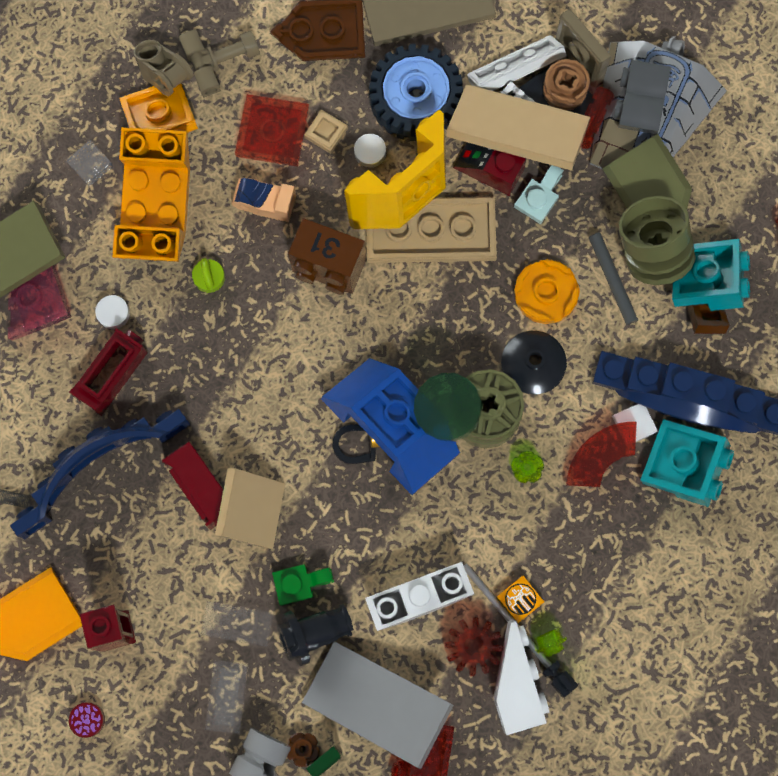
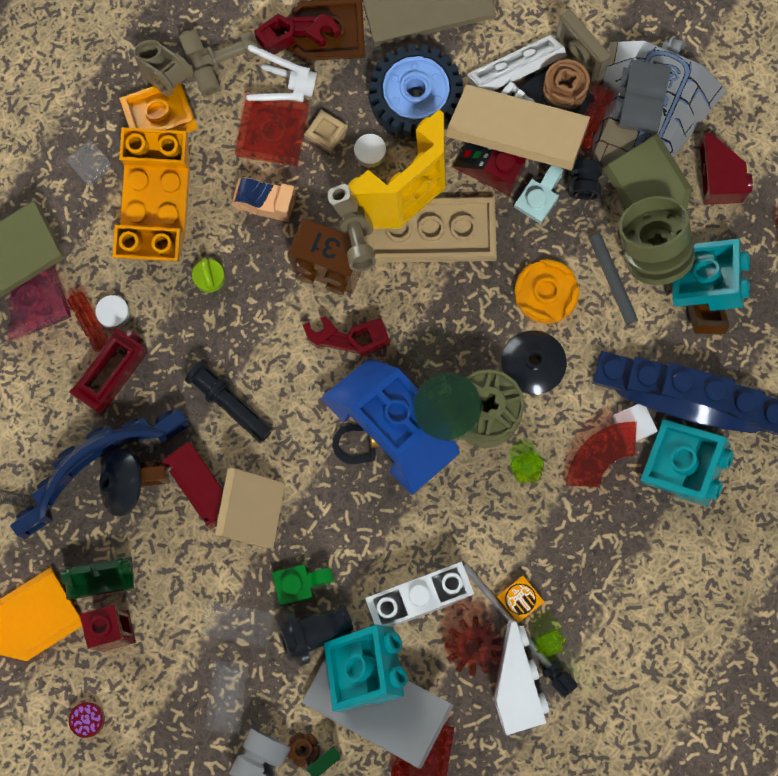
none -> dark green hinge [61,557,134,600]
none -> clear red axle [67,292,109,353]
none -> black dish [99,449,142,516]
none -> reddish brown plate [139,462,170,486]
none -> black pin [185,359,274,444]
none -> white plant [246,45,317,102]
none -> dark red piece [254,14,341,55]
none -> dark red piece [302,316,390,357]
none -> teal plate [324,624,408,712]
none -> dark tan bar [328,183,376,272]
none -> black wheel [569,159,603,200]
none -> dark red slope [699,133,753,205]

